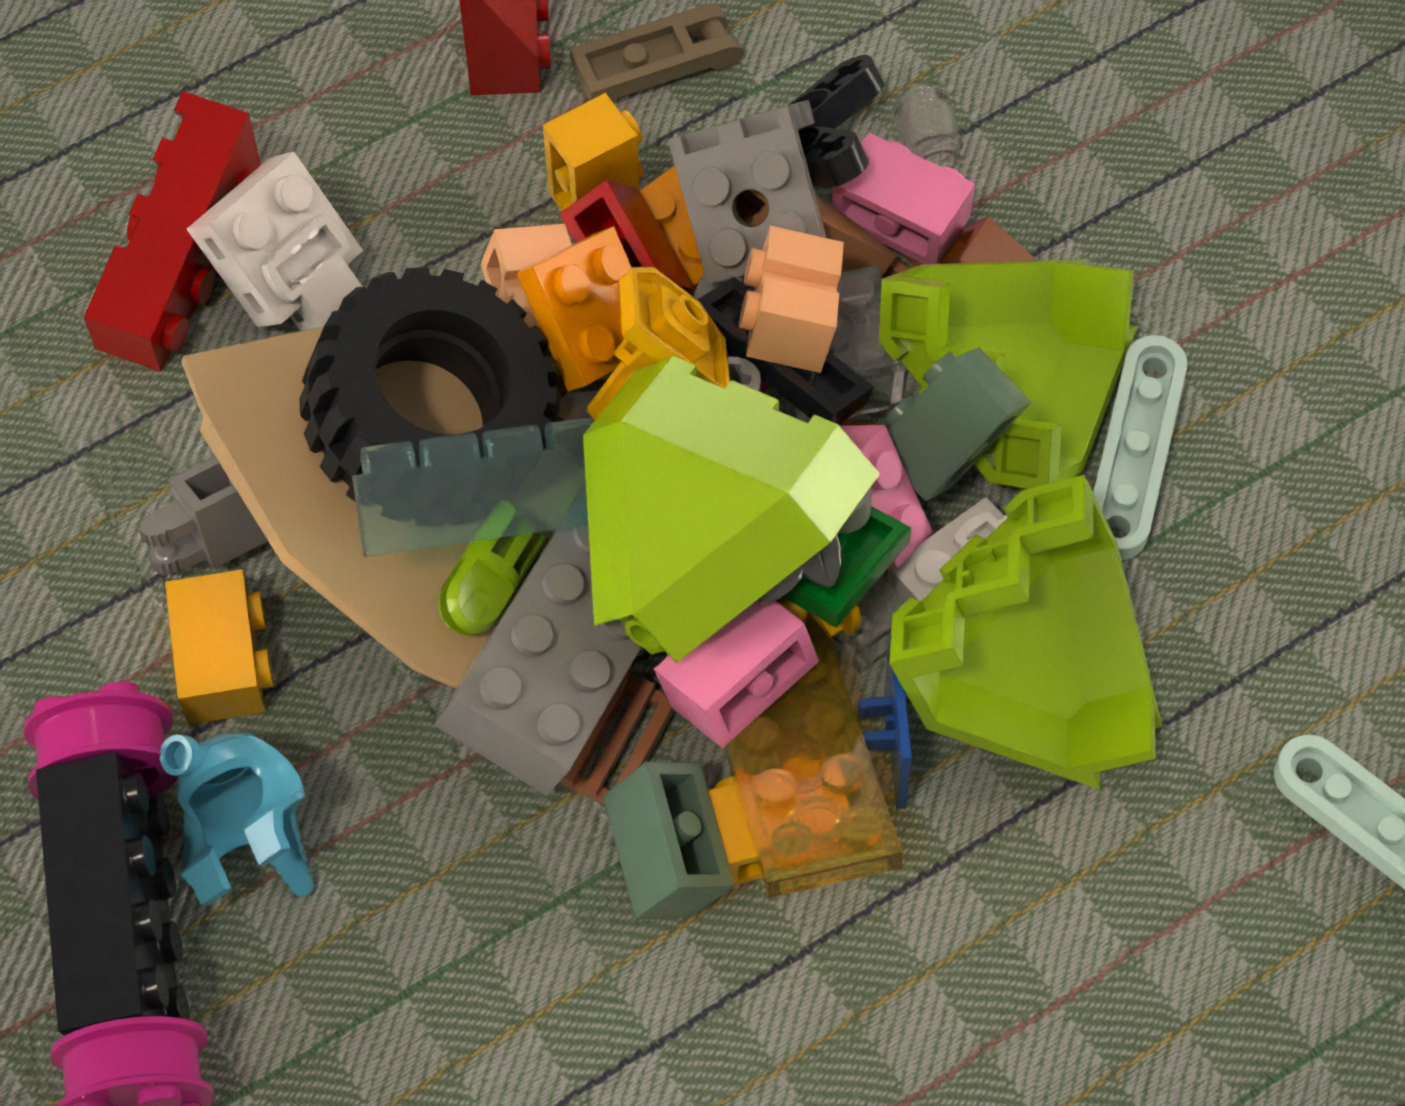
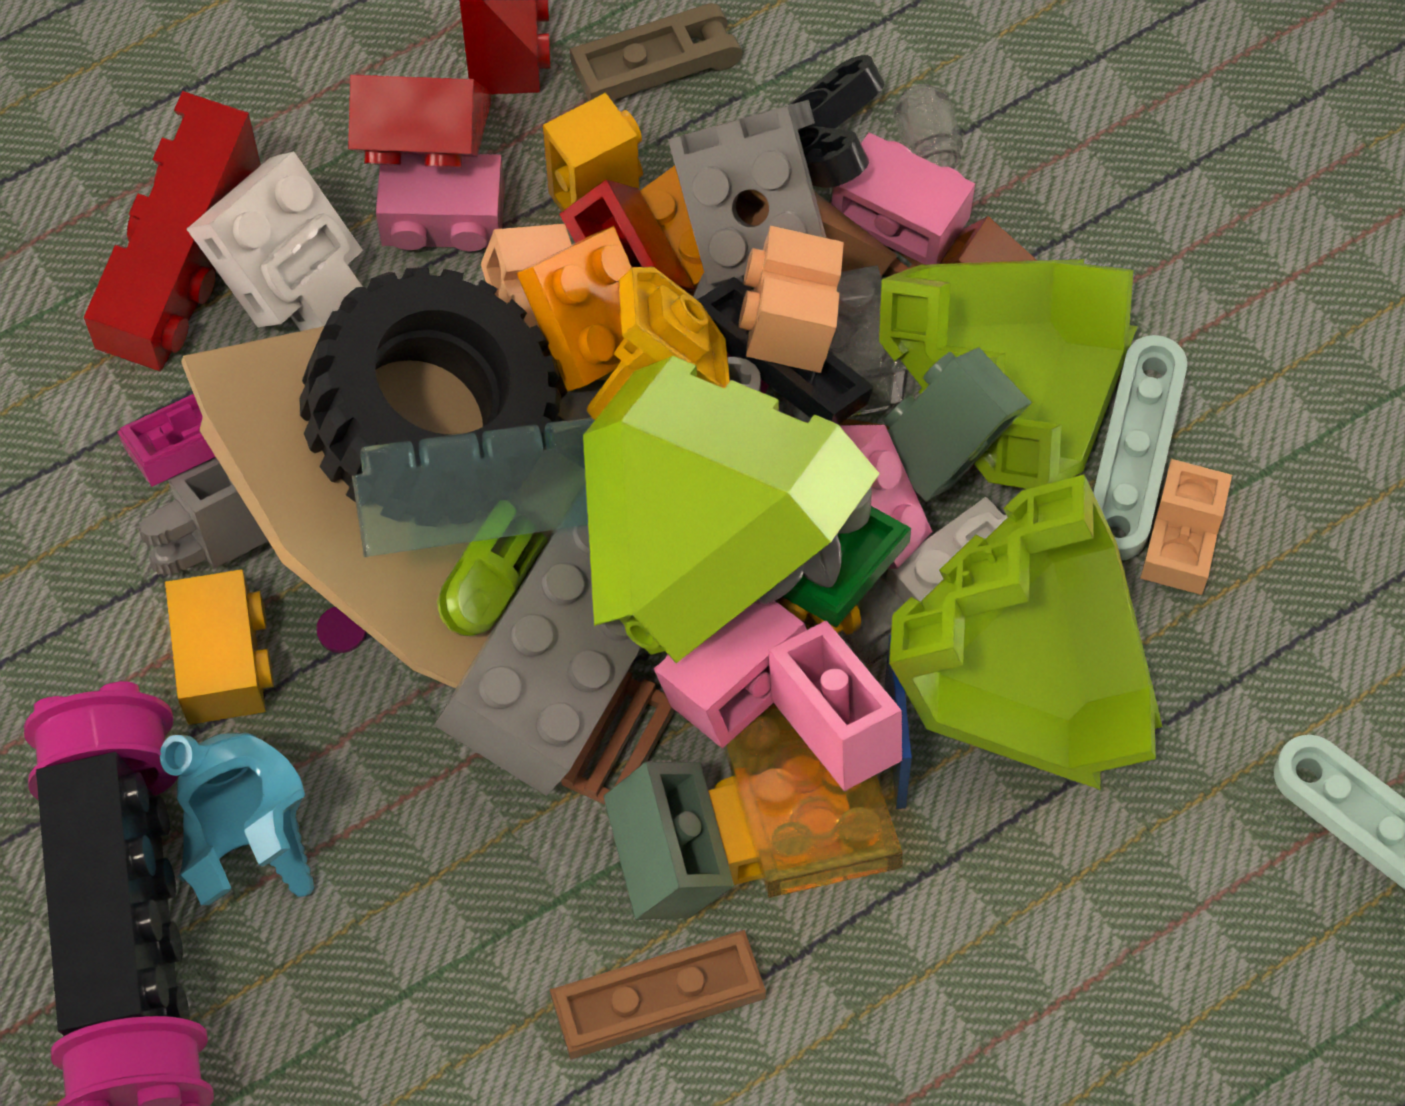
none -> dark pink piece [117,394,216,487]
none -> magenta piece [316,606,367,653]
none -> red slope [348,74,491,168]
none -> bright pink brick [376,154,505,251]
none -> medium nougat tile [550,930,766,1060]
none -> bright pink brick [768,620,902,791]
none -> light nougat slope [1140,459,1232,595]

